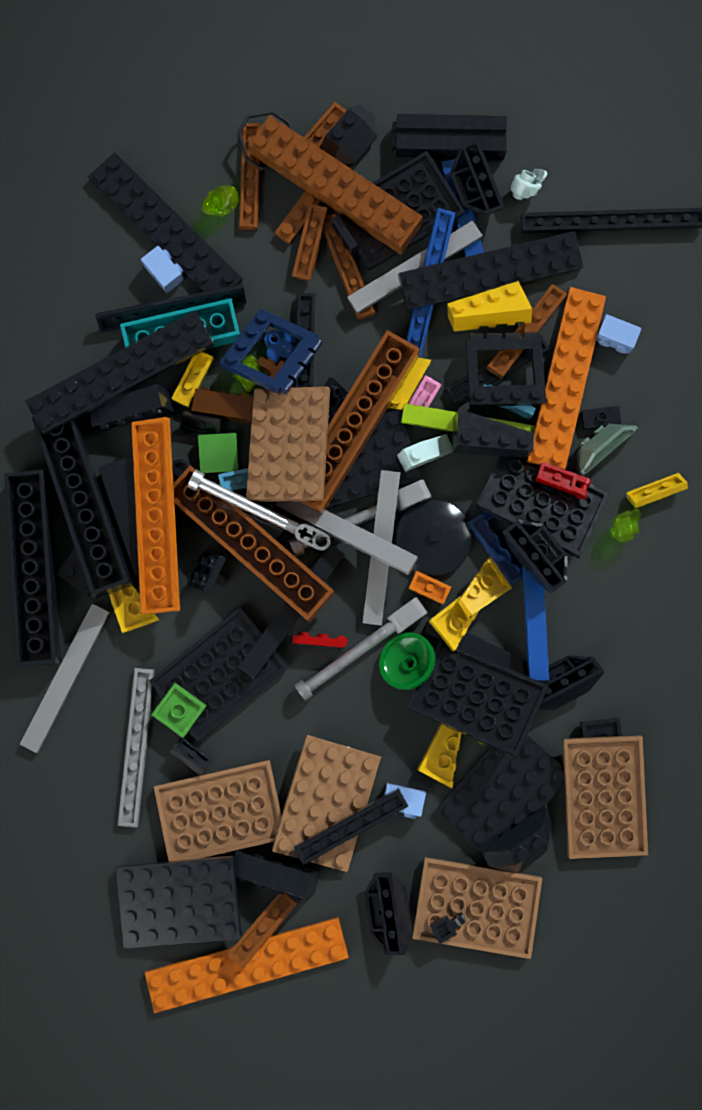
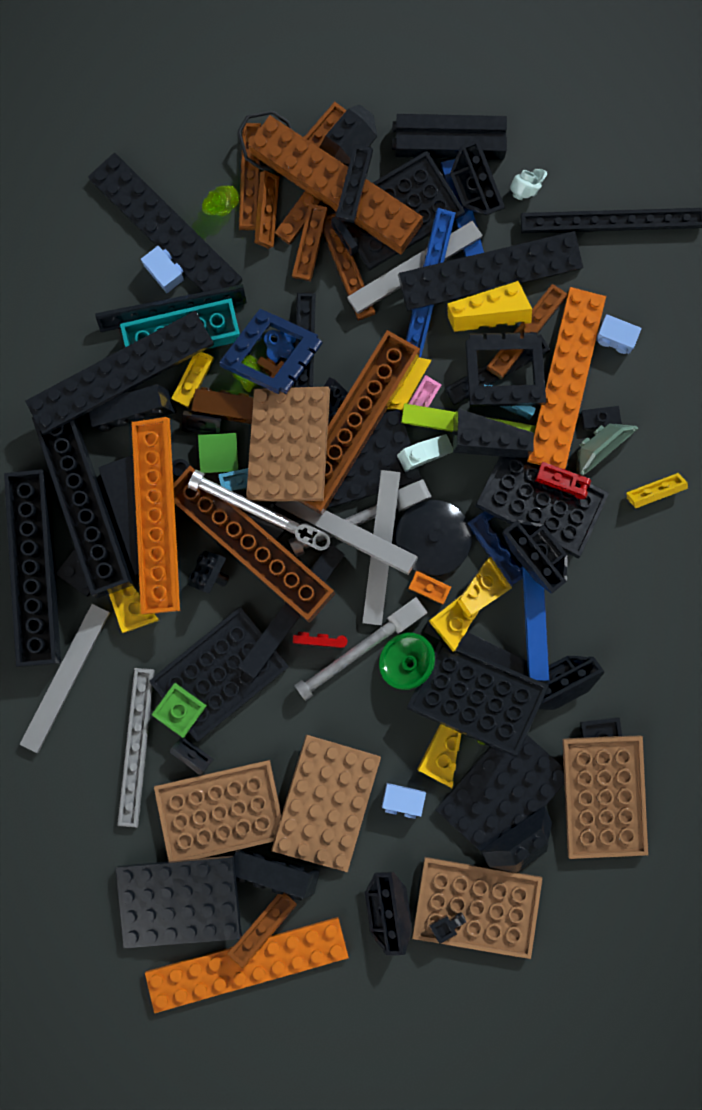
black tile [294,788,409,865] -> none
clear neon green head [609,509,640,543] -> none
none -> dark orange plate [254,171,279,249]
none -> black plate [336,144,373,223]

